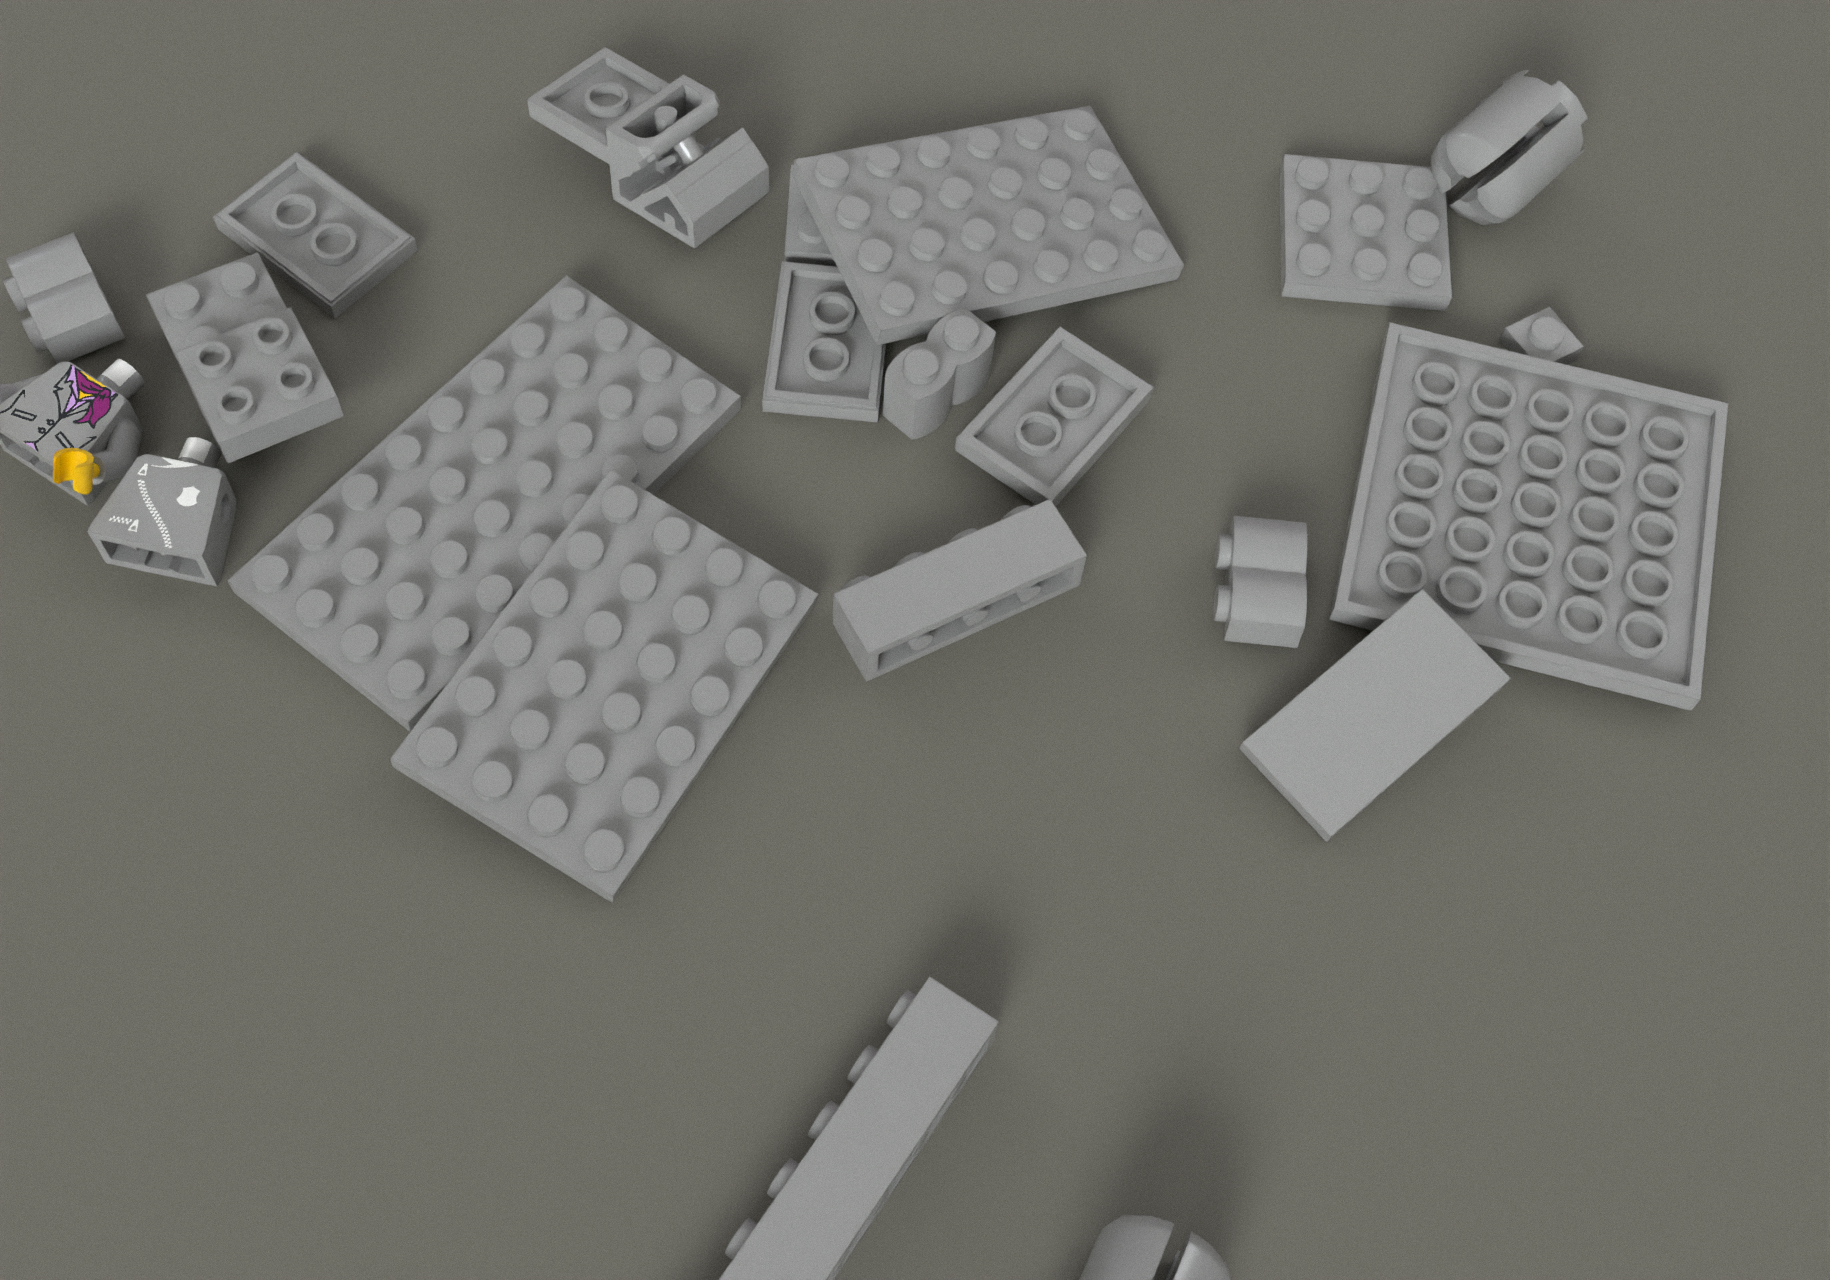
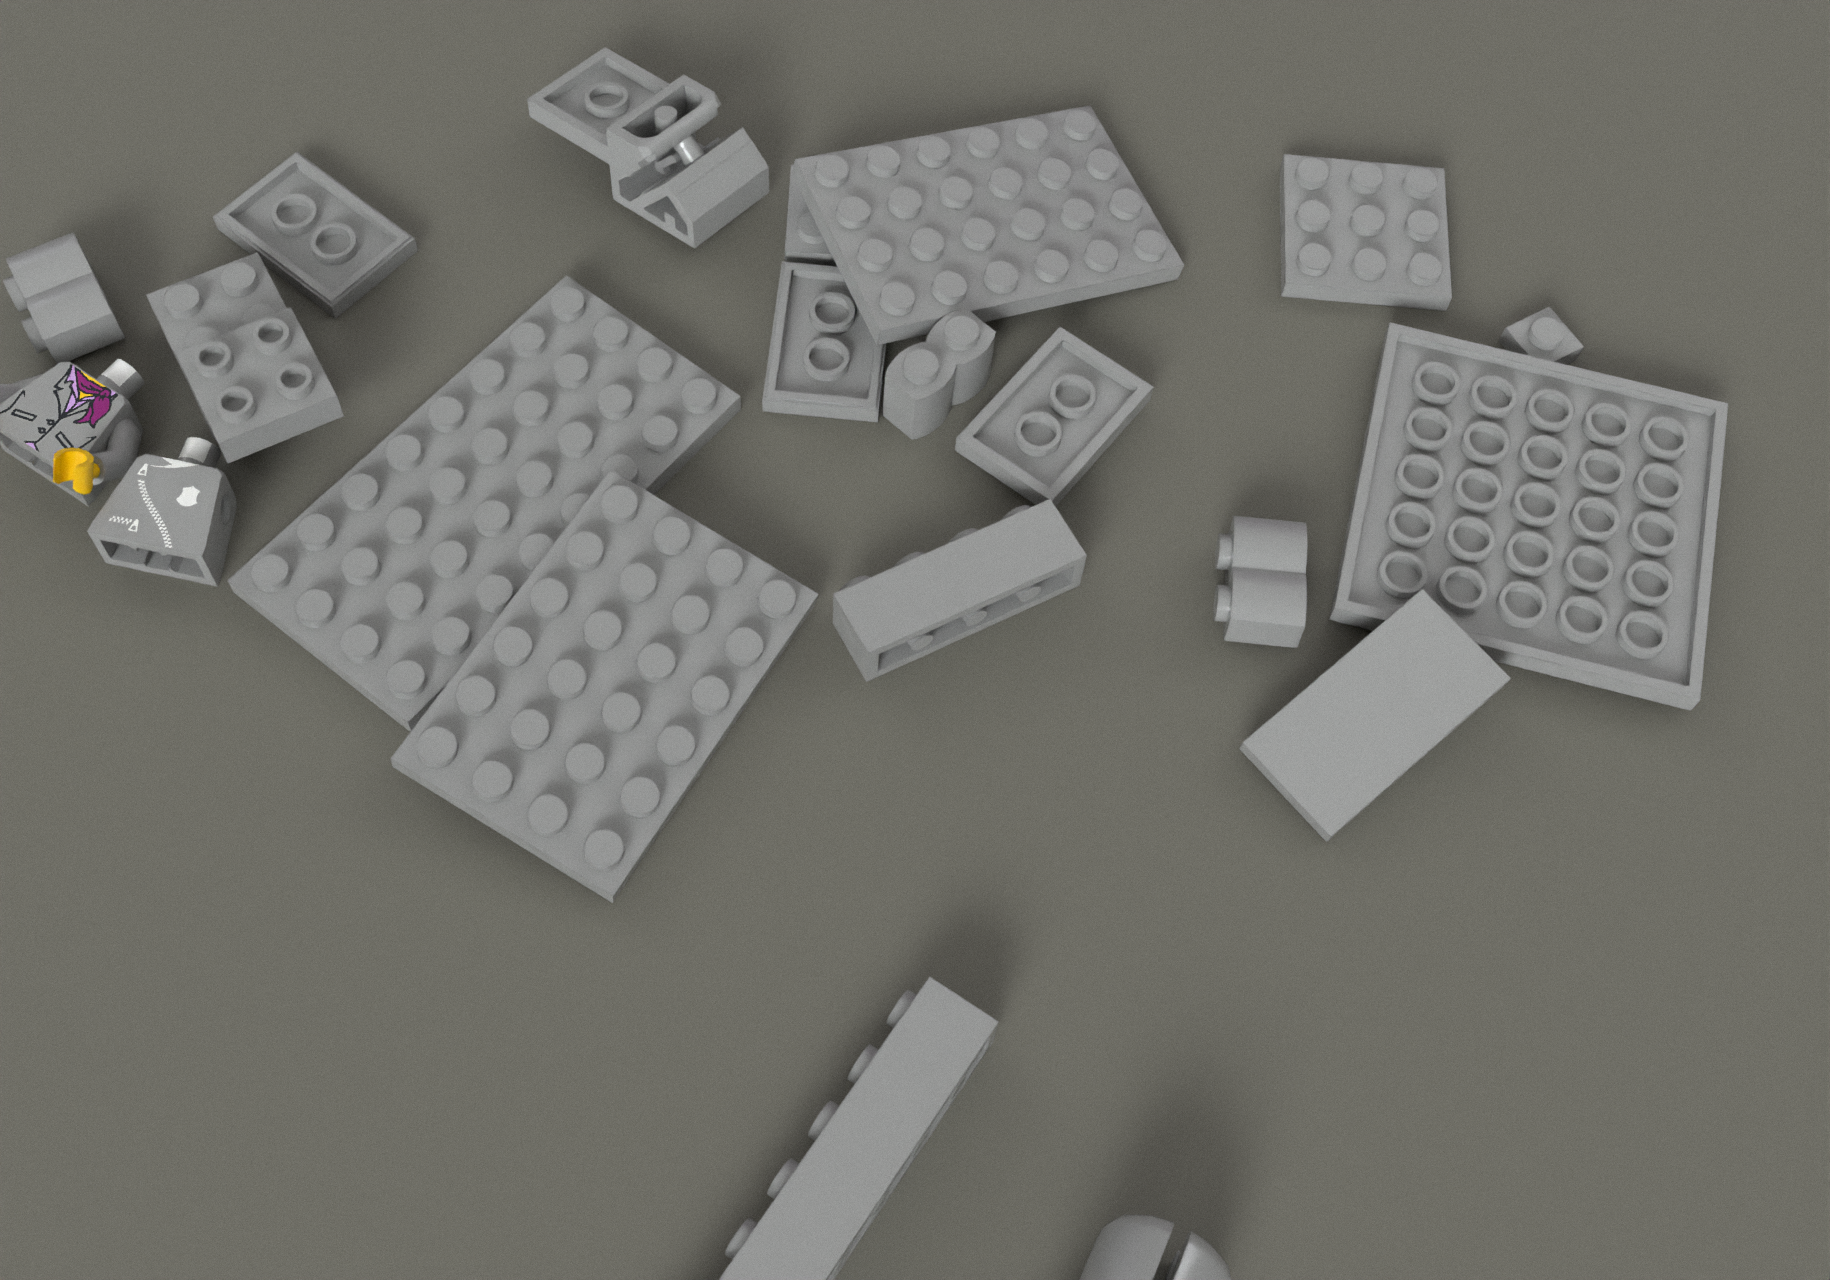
light grey cylinder [1431,70,1588,225] -> none

